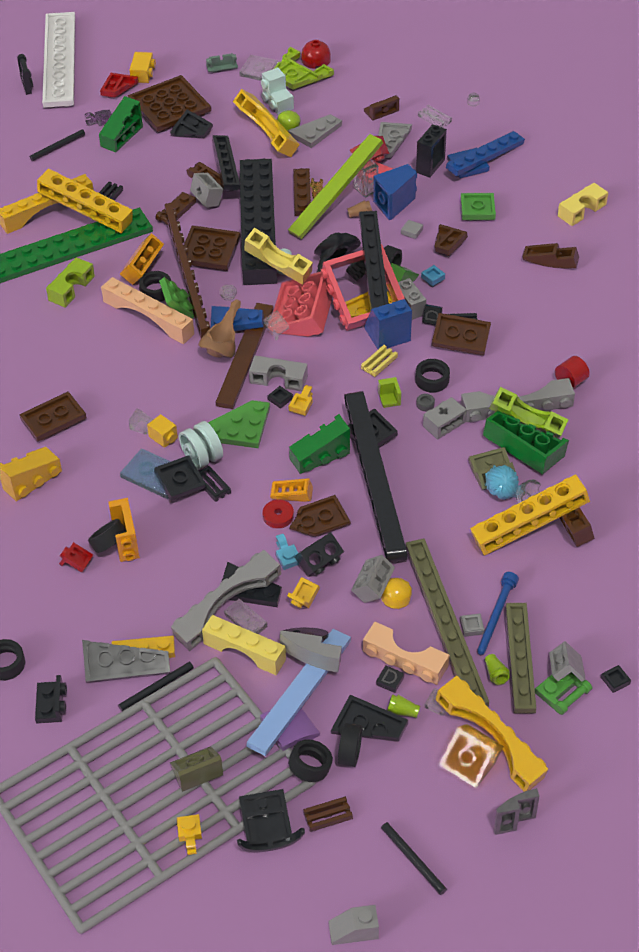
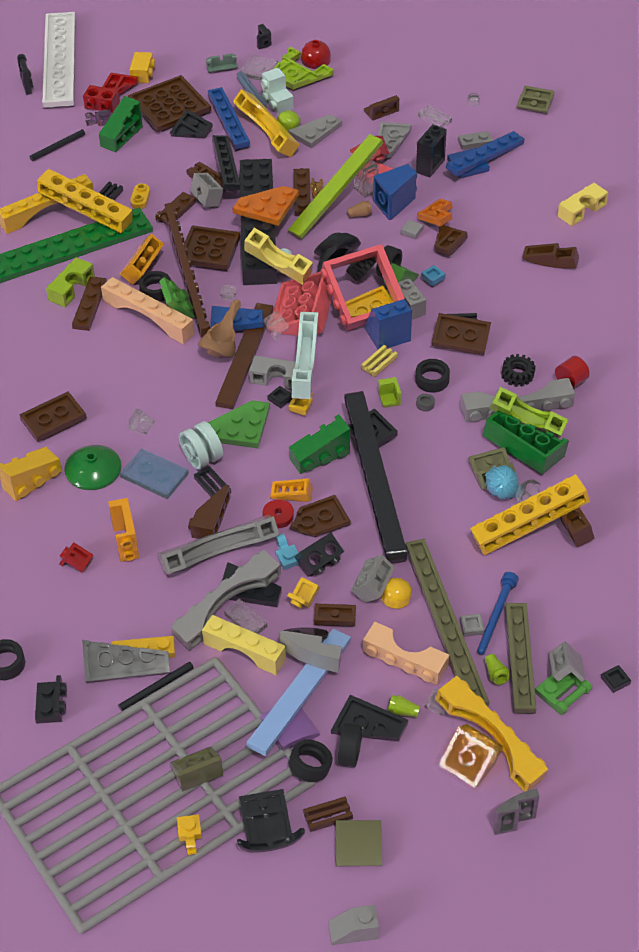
black tyre [88,519,127,553] -> none
yellow brick [147,414,178,448] -> none
black plate [154,455,206,501] -> none
black plate [359,211,389,311] -> none
black tile [376,665,405,693] -> none
black bar [381,822,447,895] -> none
black tile [423,304,443,325] -> none
light grey brick [423,397,467,440] -> none
bright green plate [461,193,496,220] -> none
none -> green dish [64,445,122,490]
none -> reddish brown plate [72,276,107,331]
none -> red brick [83,85,120,113]
none -> yellow plate [130,183,150,209]
none -> light grey arch [157,515,280,574]
none -> reddish brown slope [188,485,230,539]
none -> blue plate [208,87,250,150]
none -> orange plate [232,186,299,226]
none -> sand blue axle [237,71,267,108]
none -> black bracket [257,24,272,49]
none -> light aqua arch [292,312,318,399]
none -> reddish brown plate [314,603,356,626]
none -> olive slope [336,820,382,867]
none -> orange plate [417,198,453,226]
none -> light grey plate [458,131,493,150]
none -> black tyre [501,354,536,387]
none -> olive slope [517,85,554,114]

